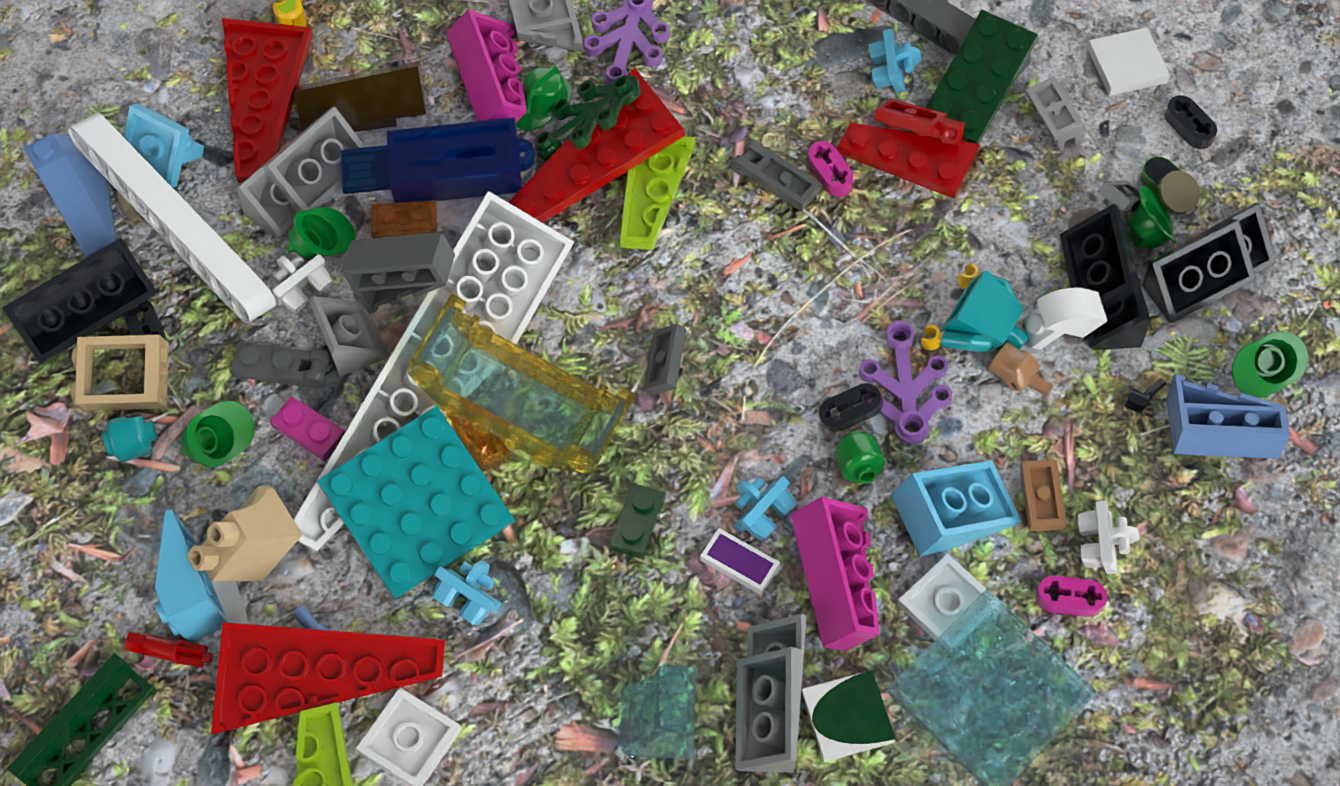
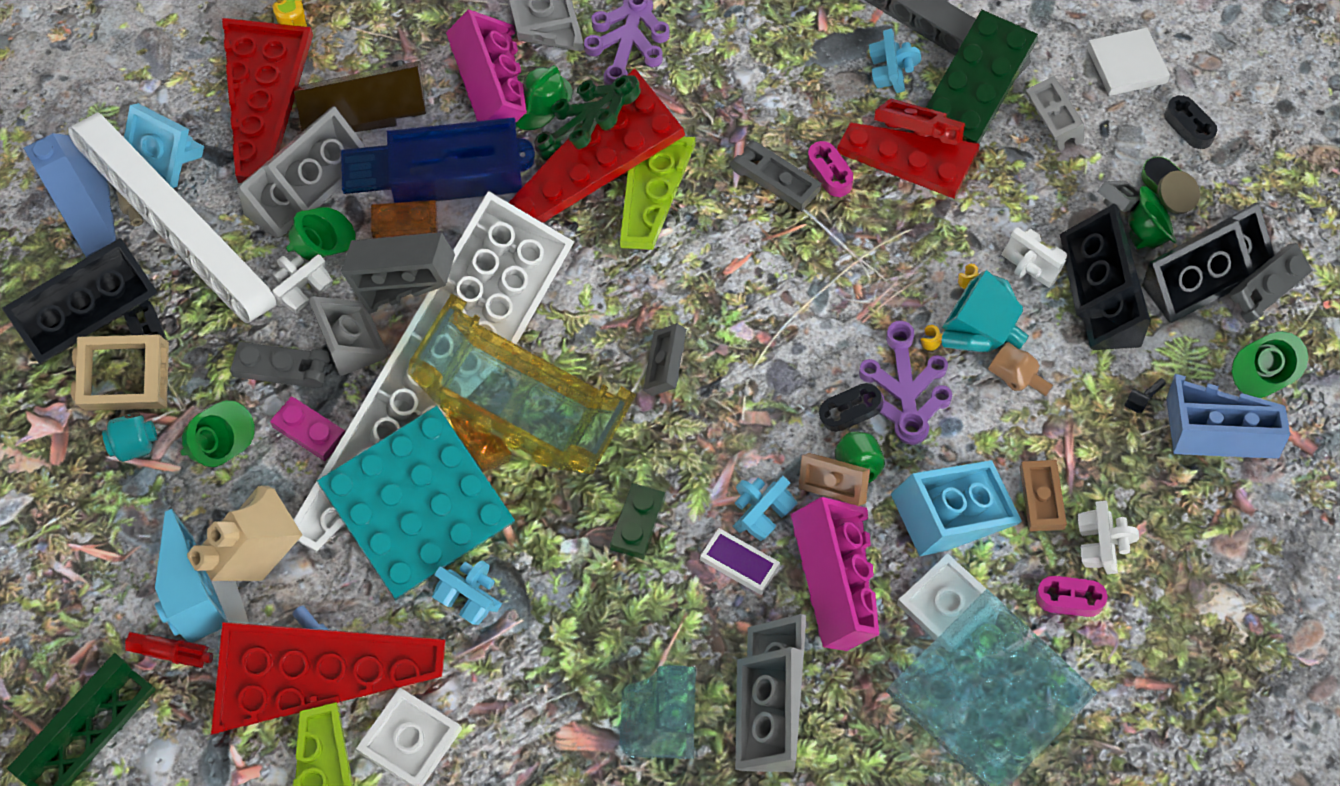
dark green tile [801,670,896,763] -> none
white brick [1023,288,1107,350] -> none
none -> medium nougat plate [798,453,870,506]
none -> white hips [1001,227,1067,288]
none -> dark grey plate [1229,243,1313,323]

